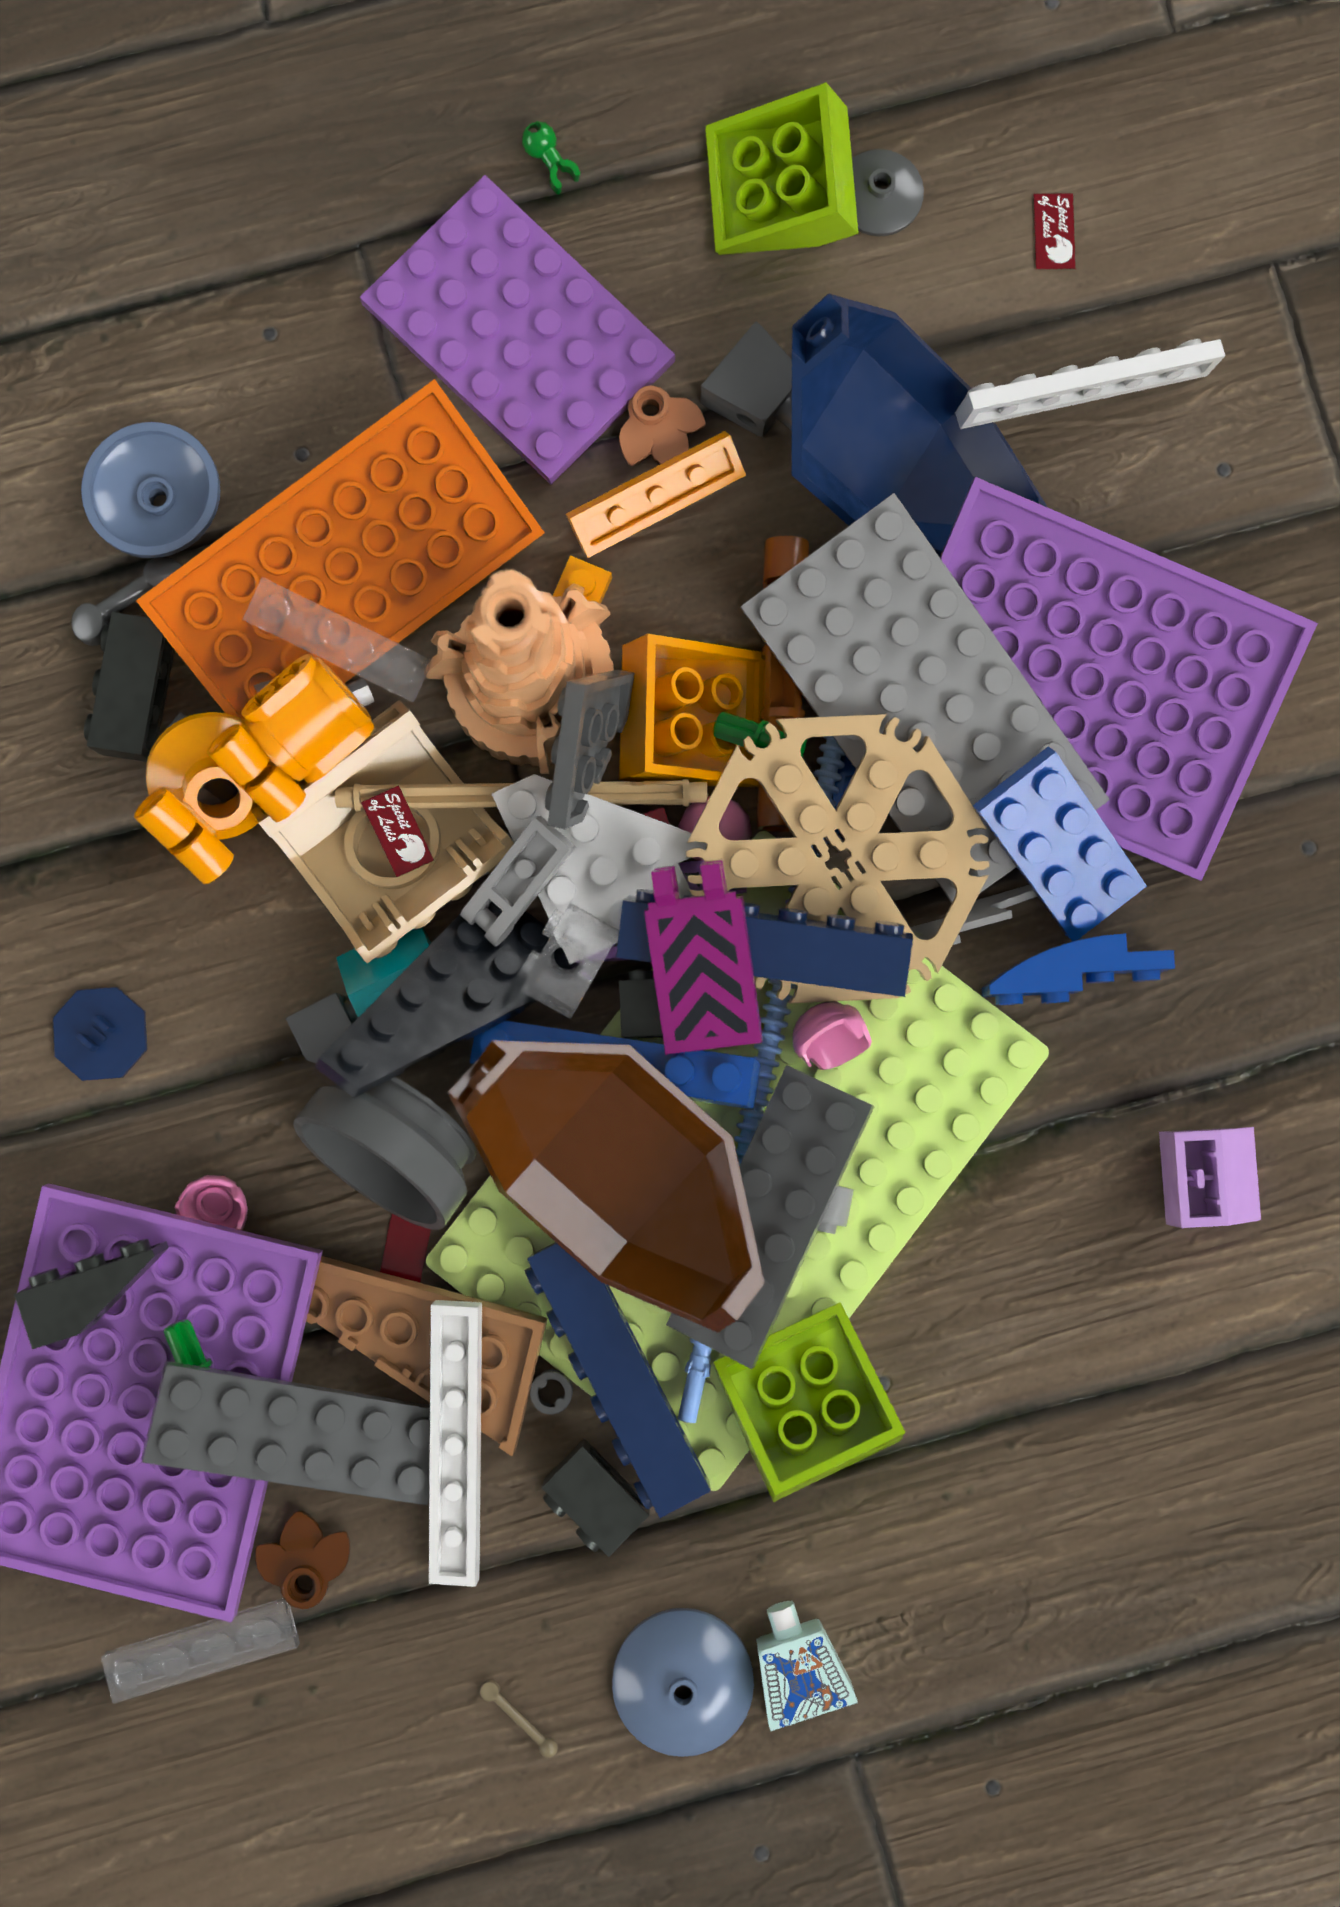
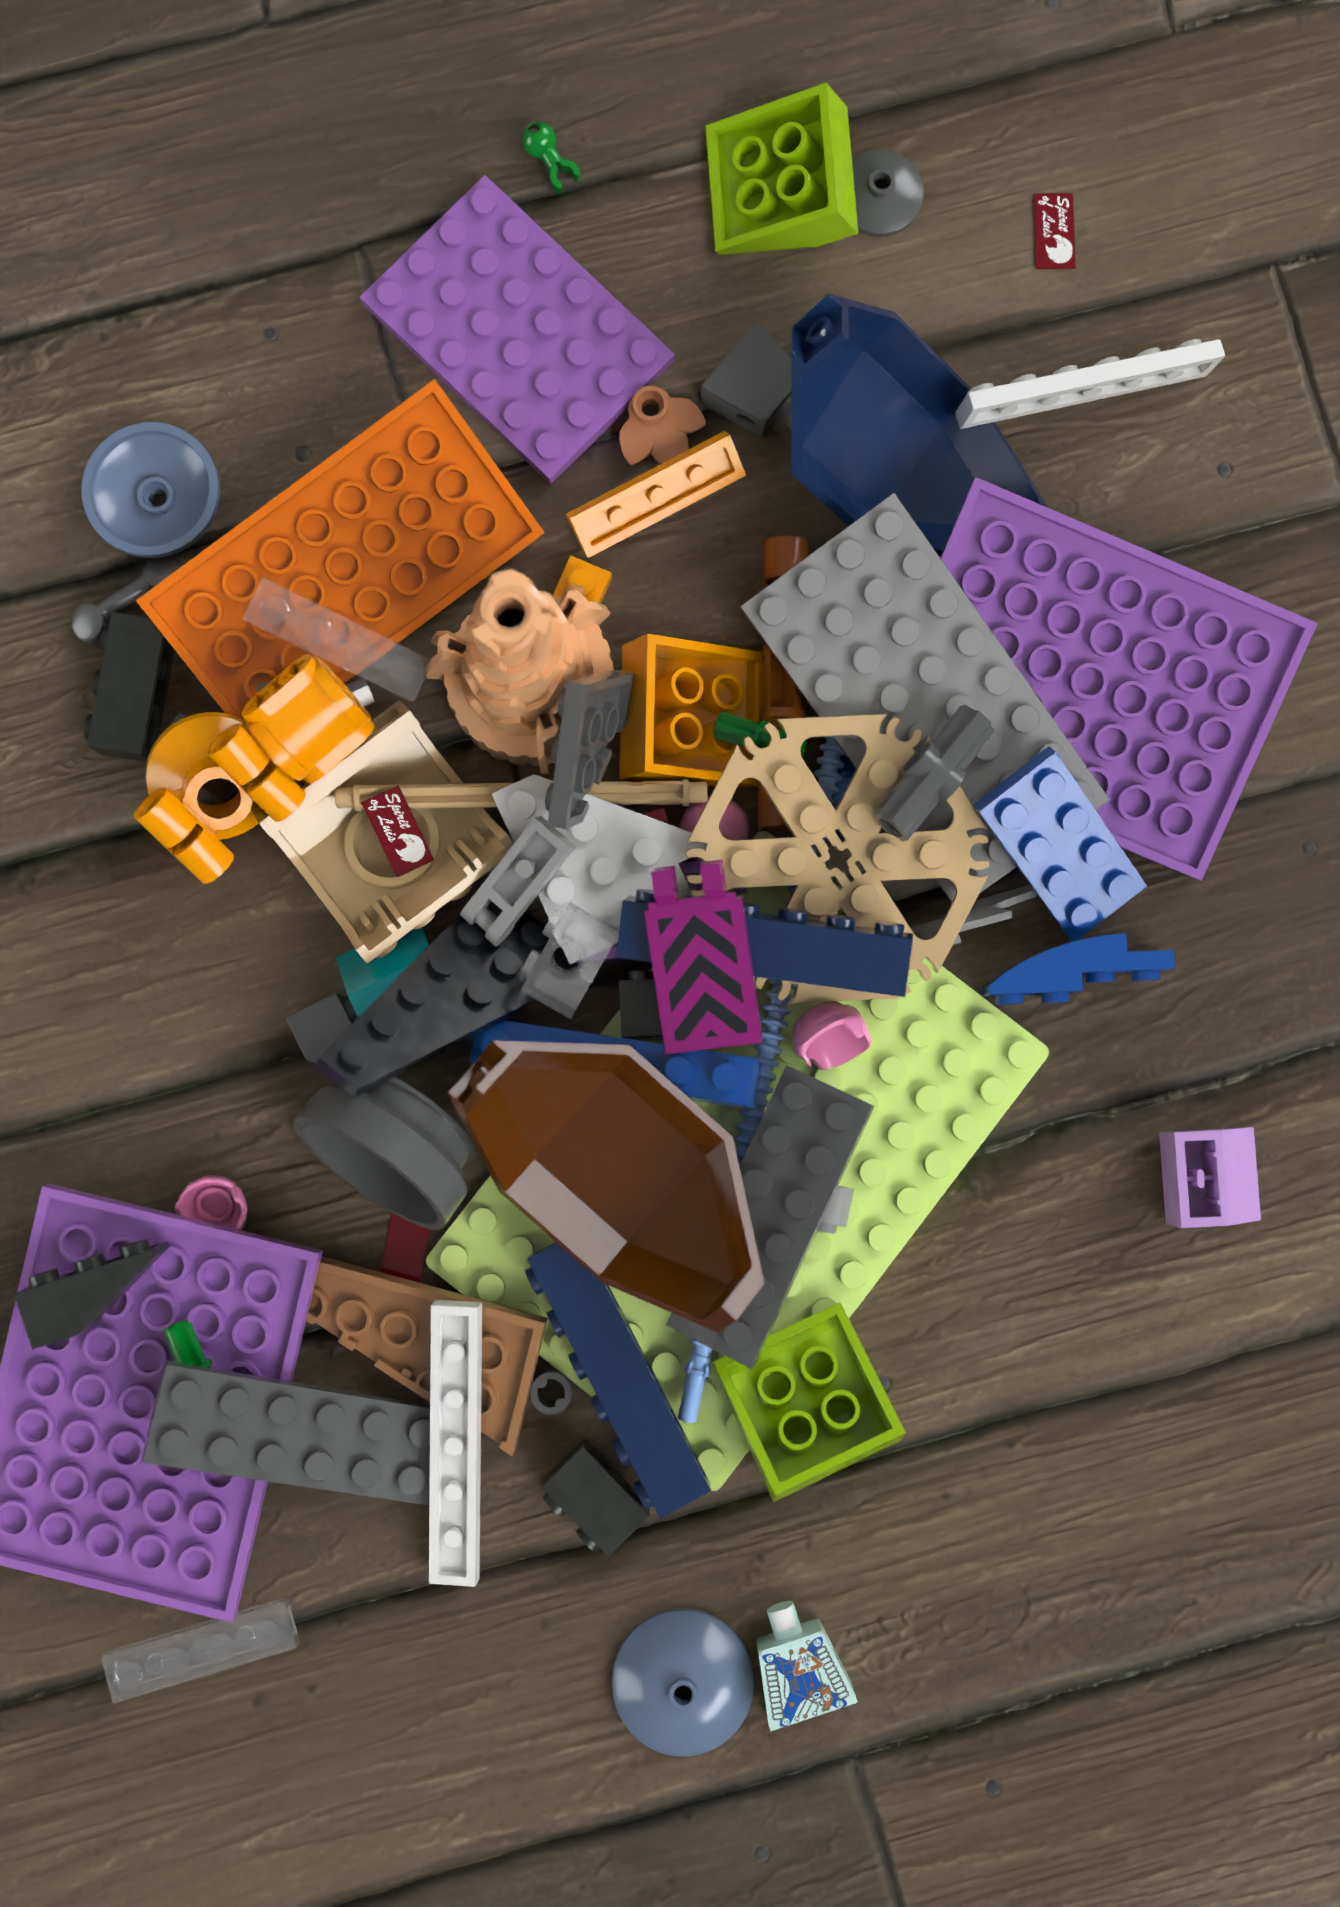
dark blue piece [53,987,147,1081] -> none
reddish brown plate [255,1510,350,1609] -> none
dark tan hinge [480,1679,558,1758] -> none
none -> dark grey piece [873,704,995,841]

